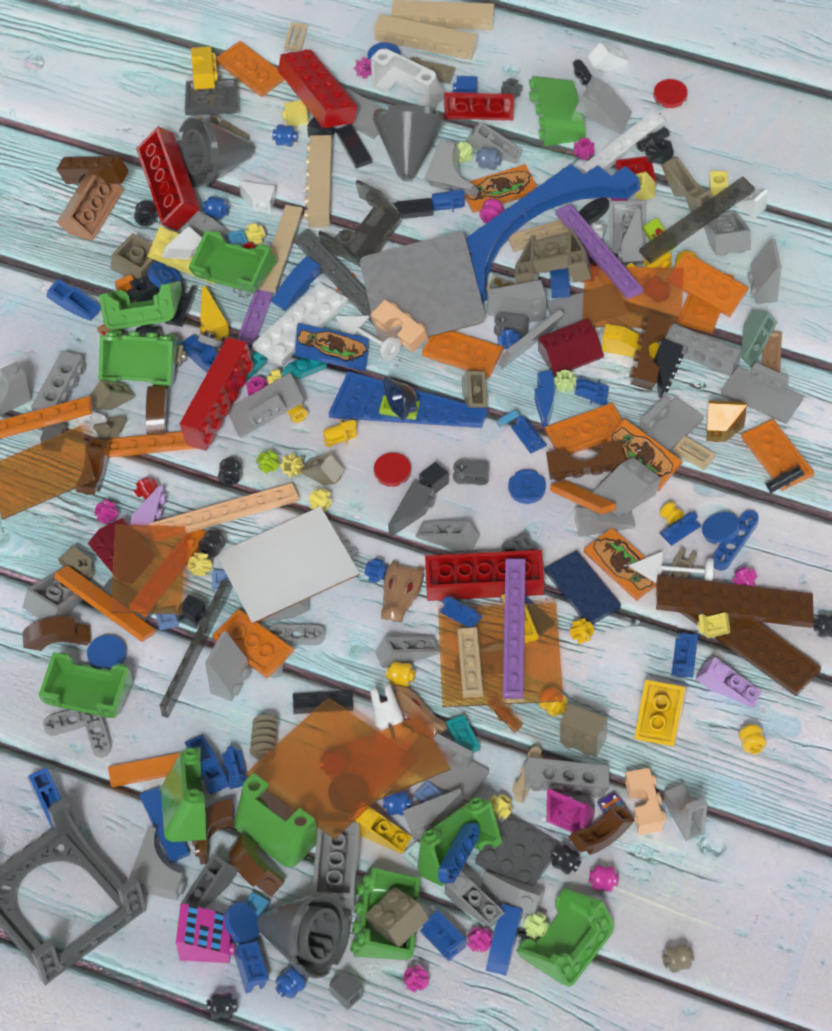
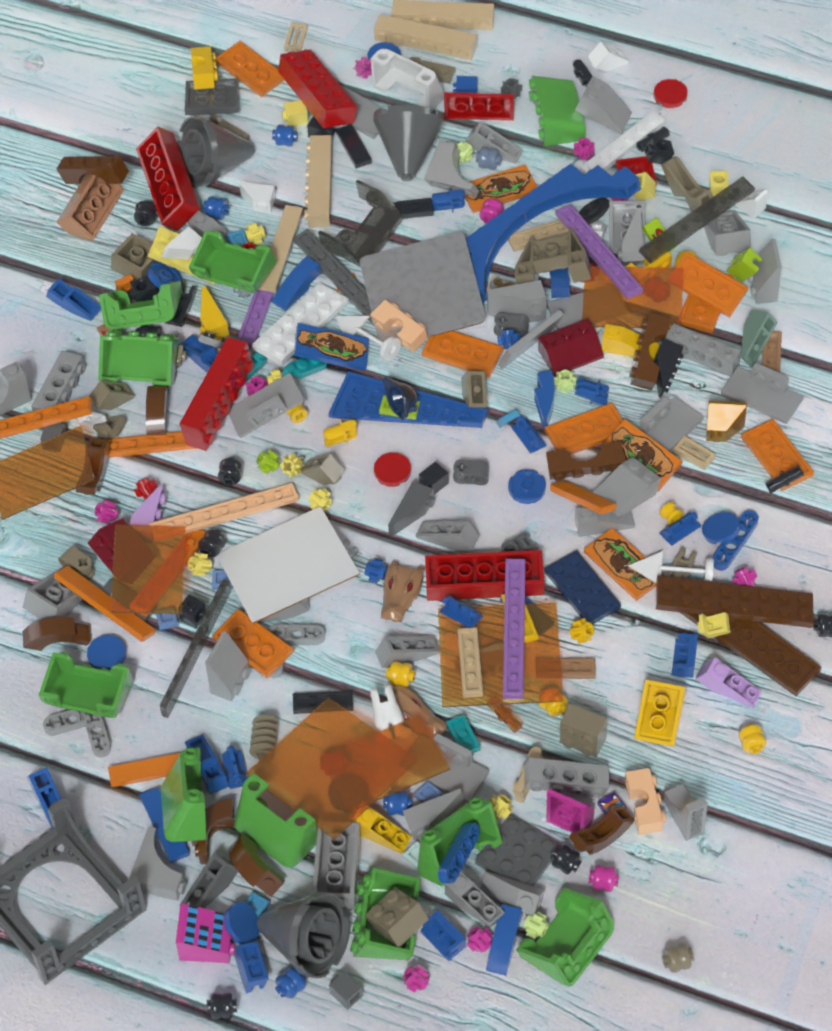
none -> medium nougat tile [536,658,596,679]
none -> lime hinge [726,247,762,283]

